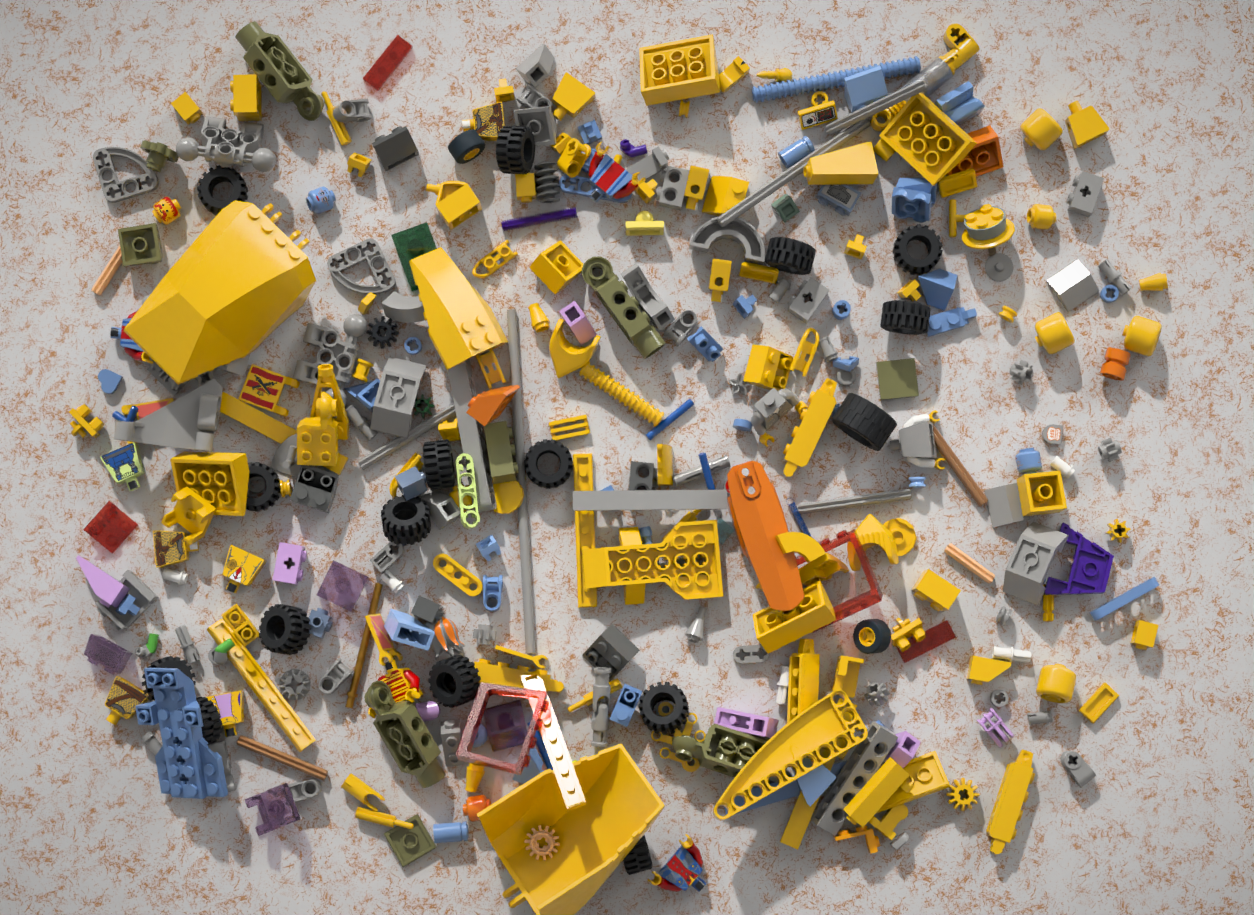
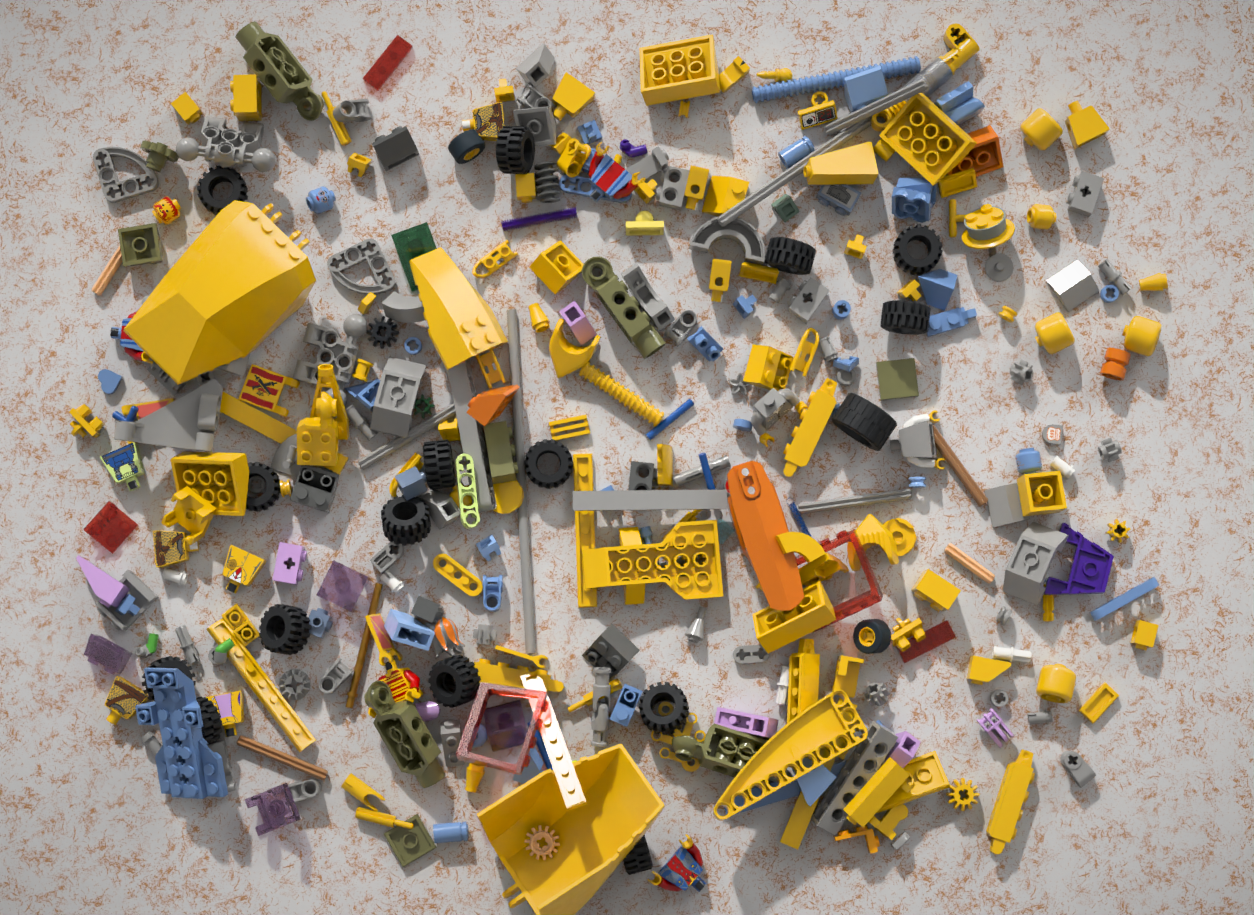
yellow piece [426,181,482,230] -> none
orange head [463,795,491,822] -> none

